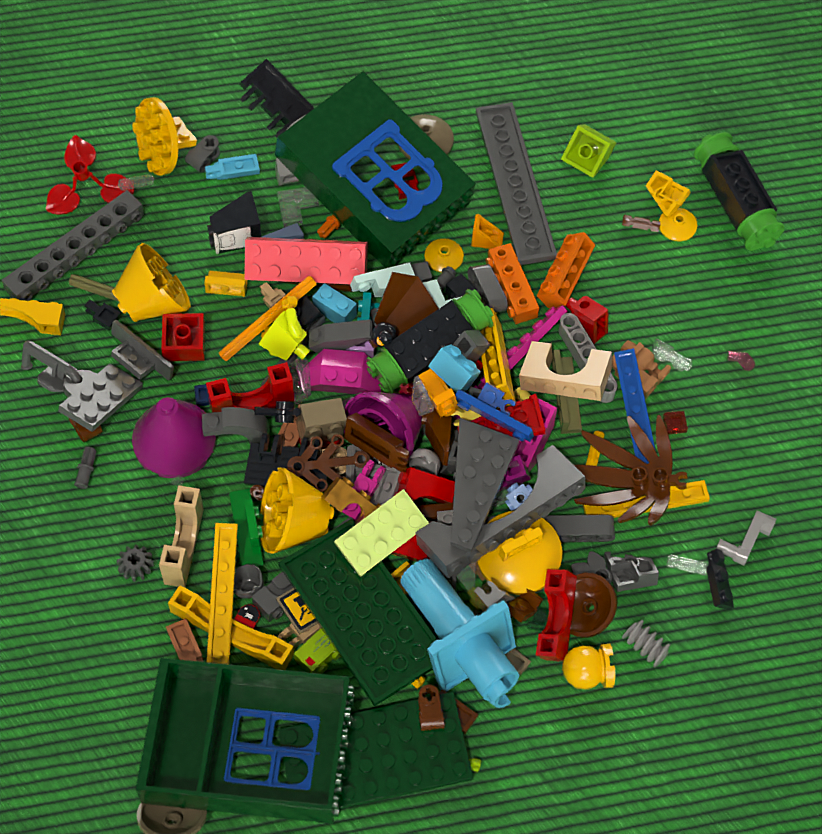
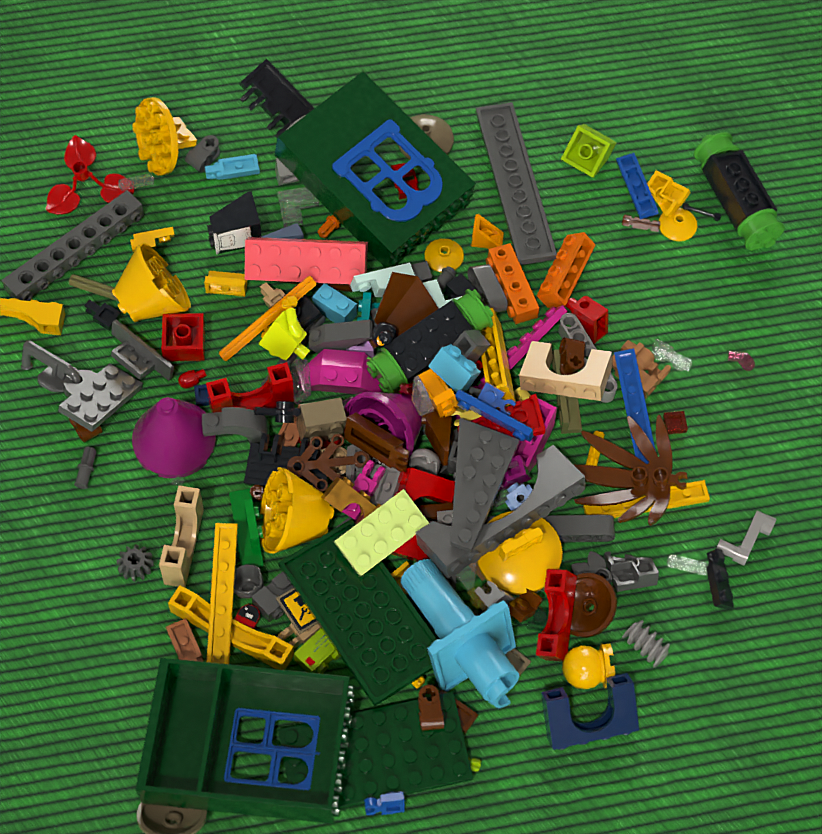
none -> yellow plate [130,227,174,252]
none -> red cylinder [178,369,206,389]
none -> blue plate [364,792,405,815]
none -> dark blue arch [541,673,639,750]
none -> reddish brown piece [559,337,585,375]
none -> blue plate [616,153,658,220]
none -> black hinge [682,203,721,221]

